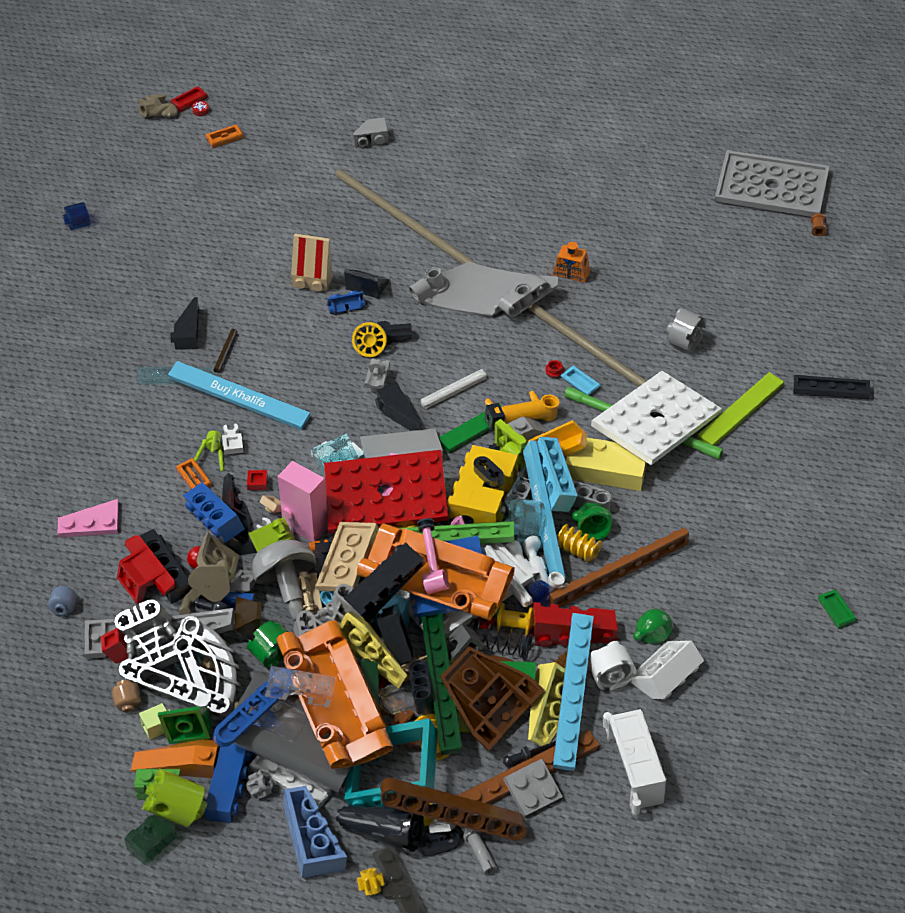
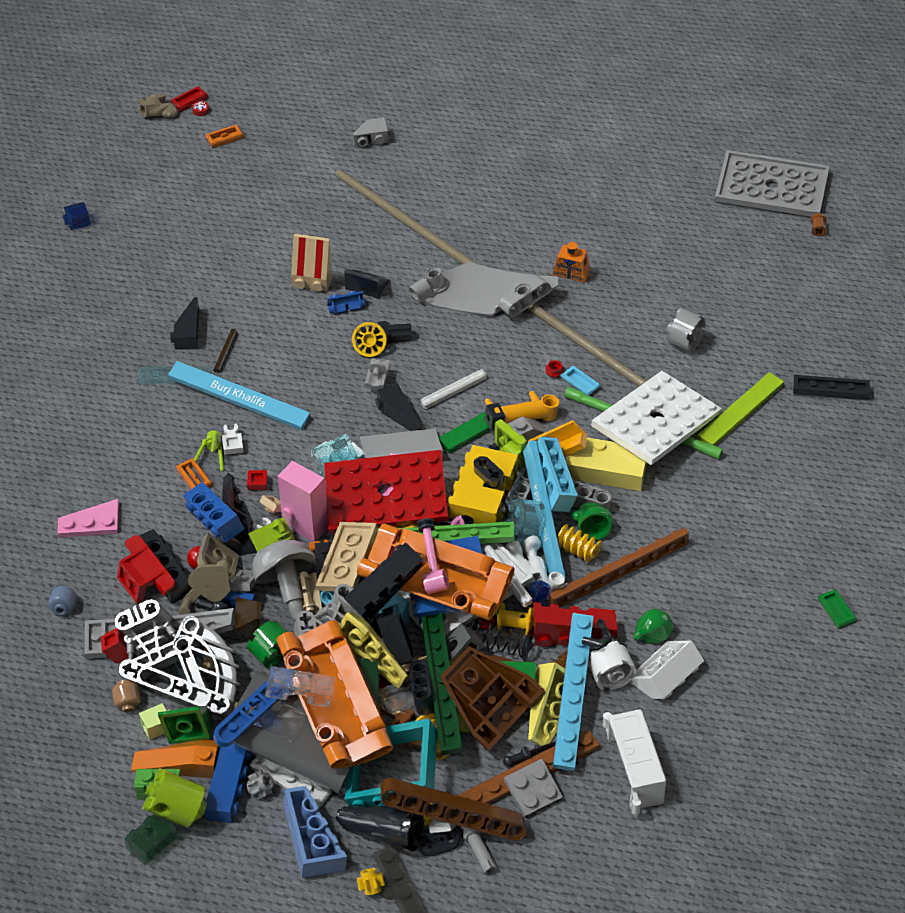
none -> black piece [582,619,627,652]

